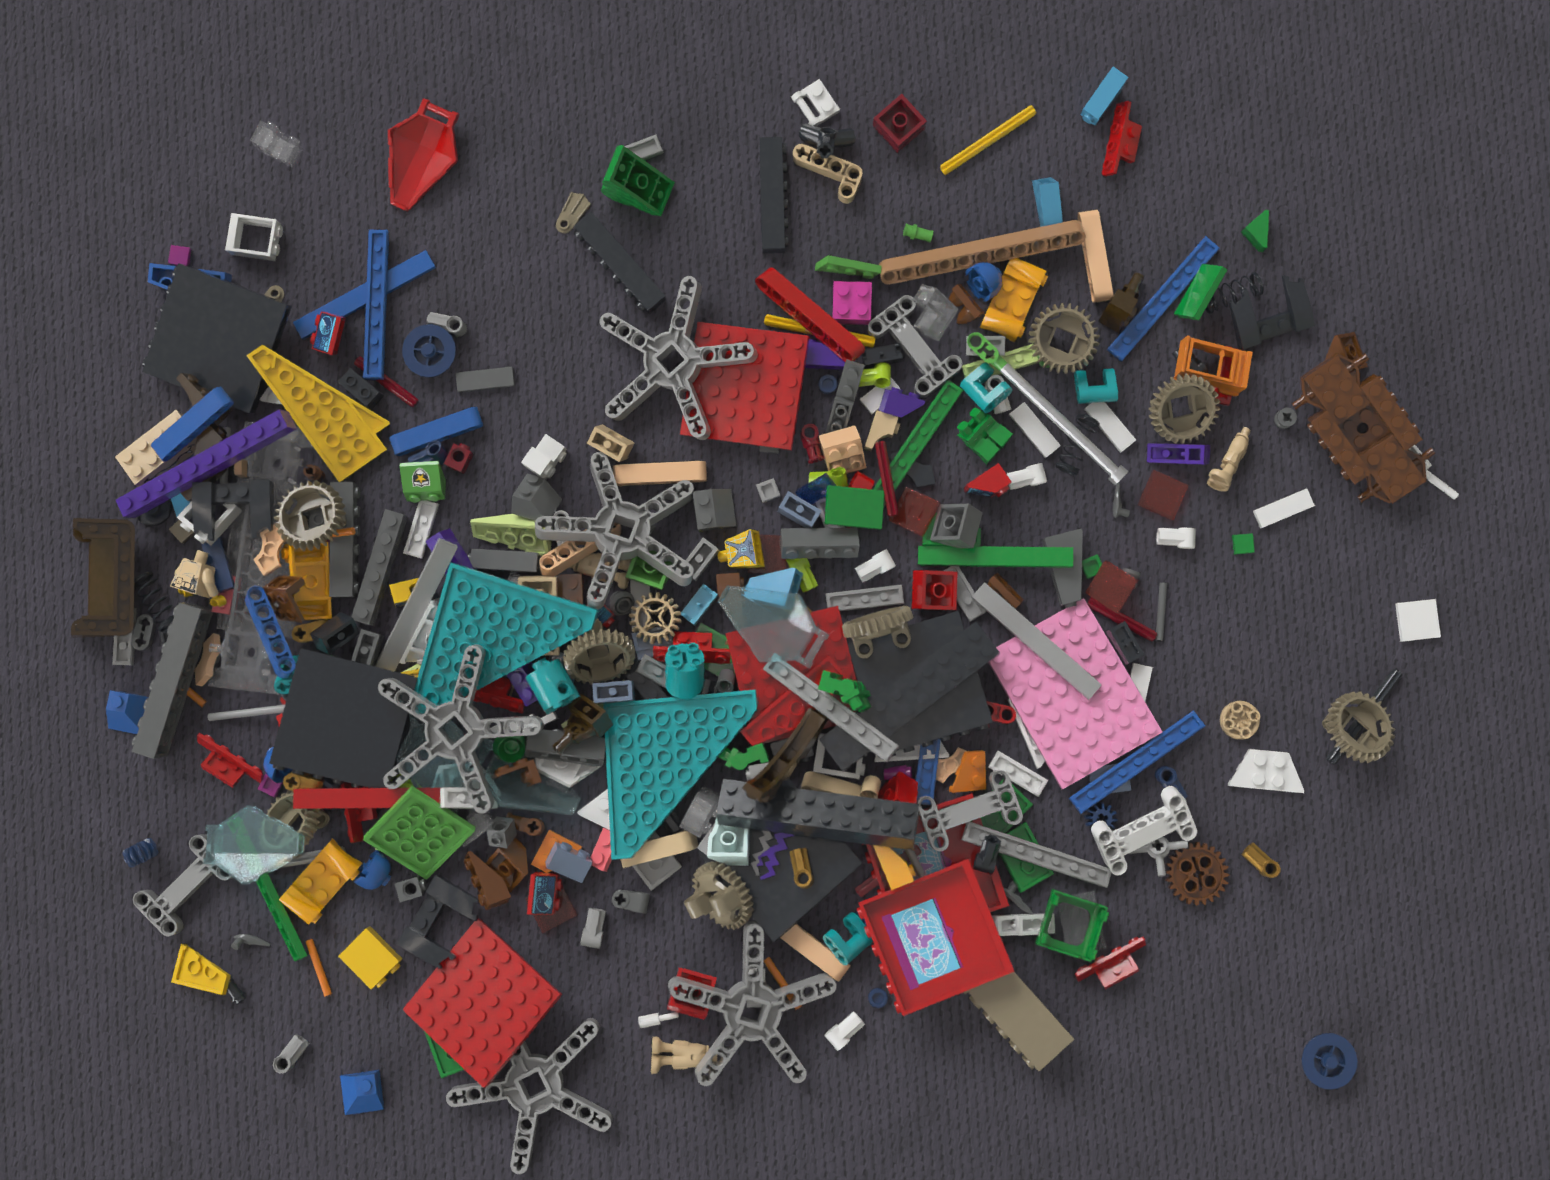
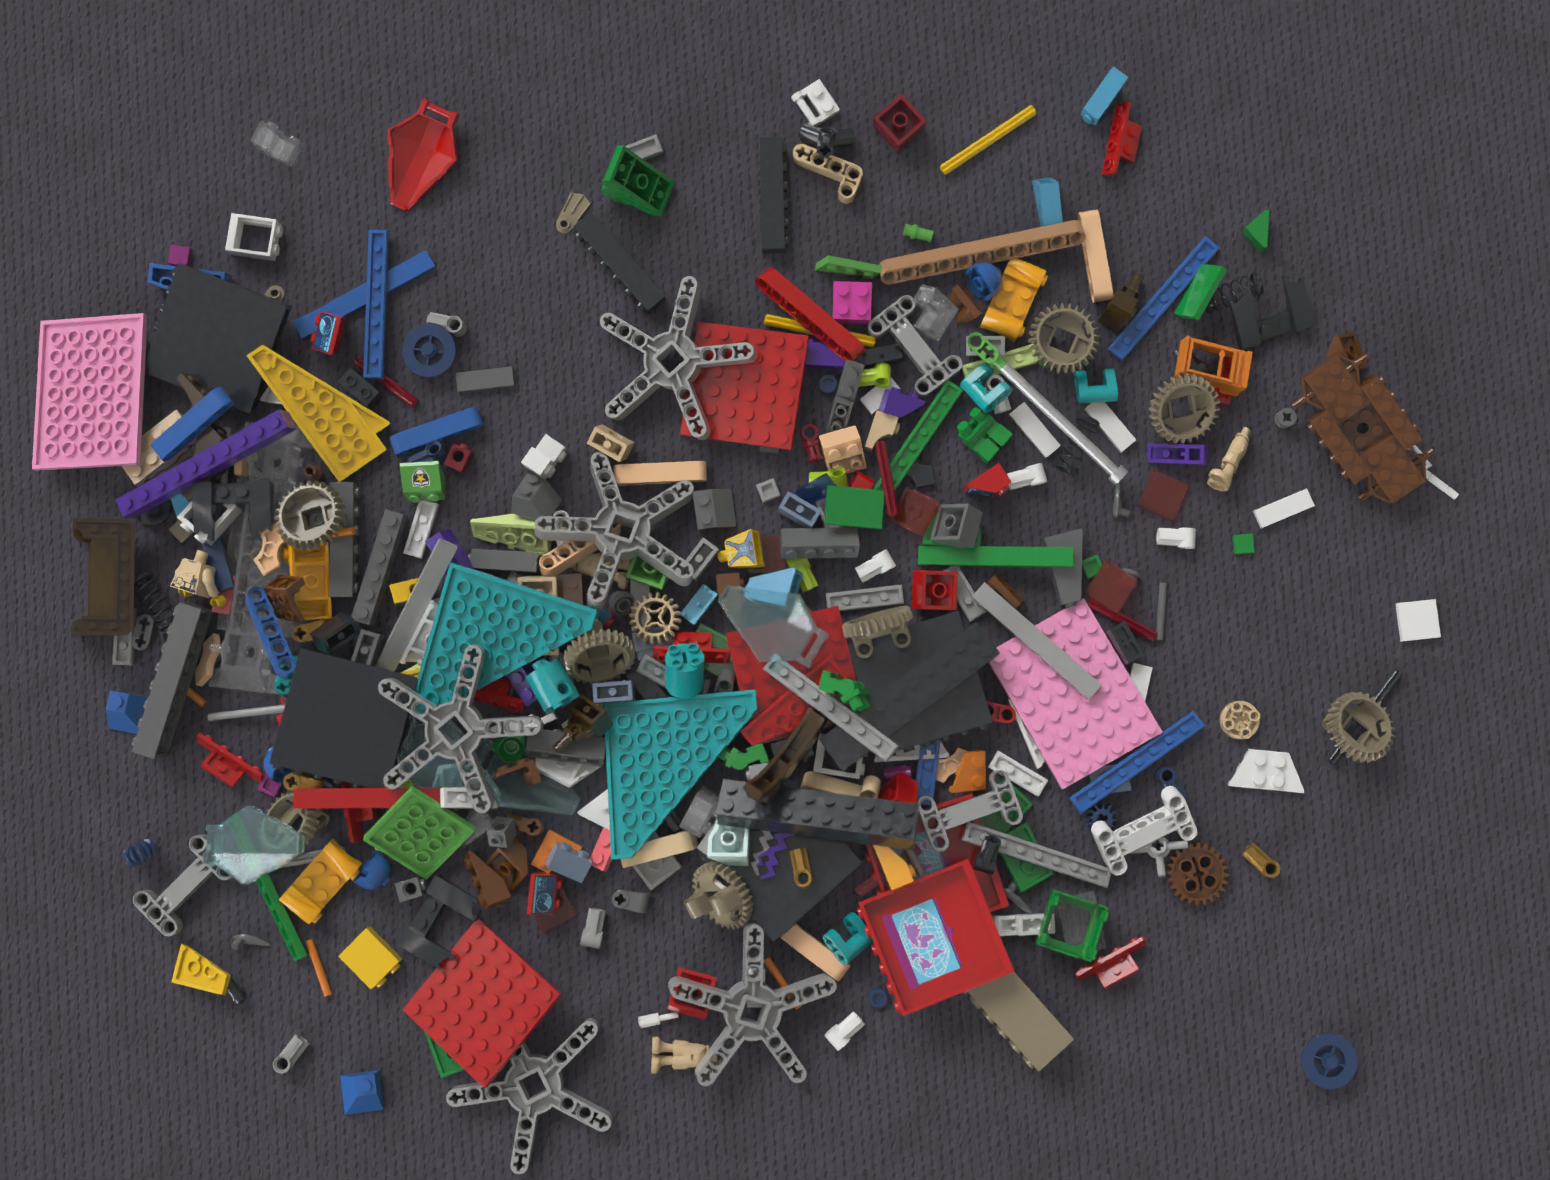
none -> bright pink plate [32,313,148,471]

